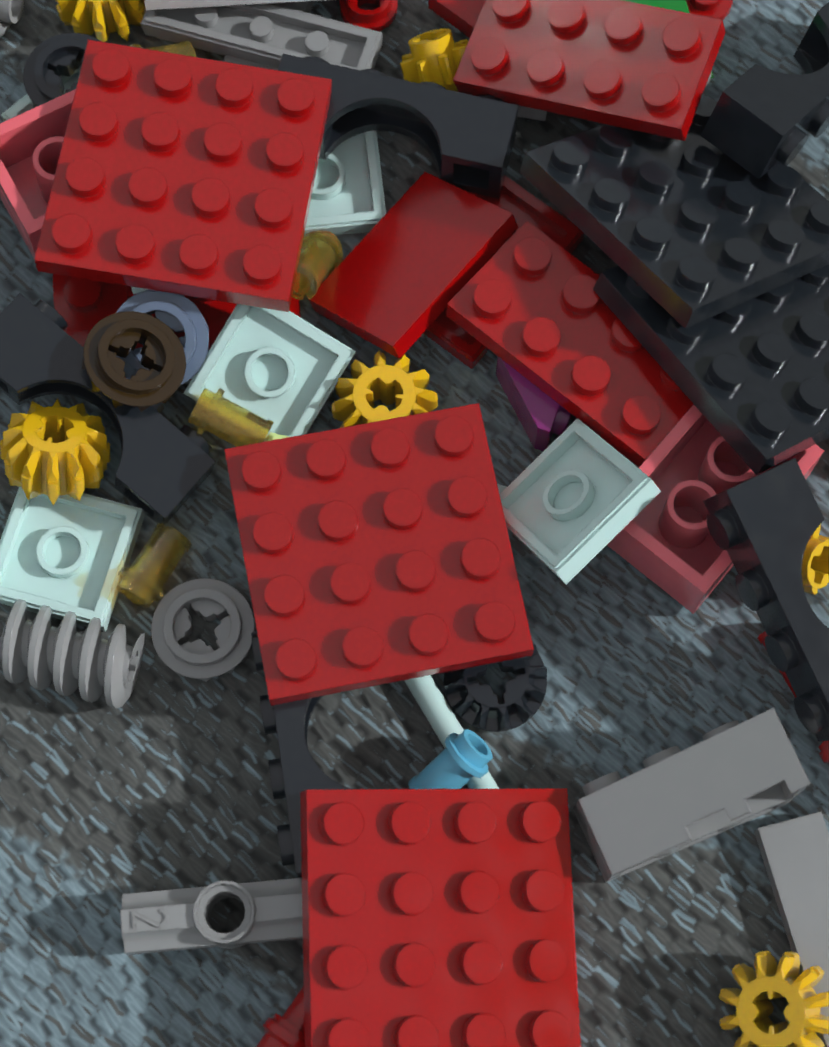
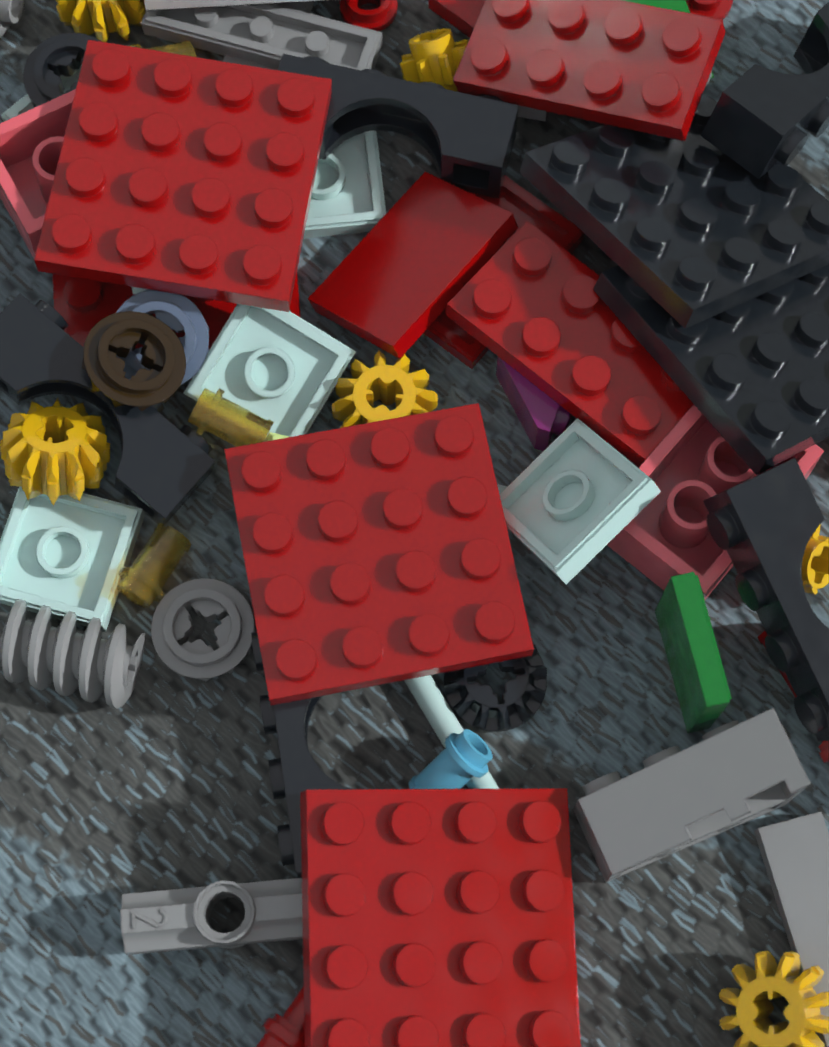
clear yellow pin [292,230,344,300] -> none
none -> green tile [655,572,732,734]

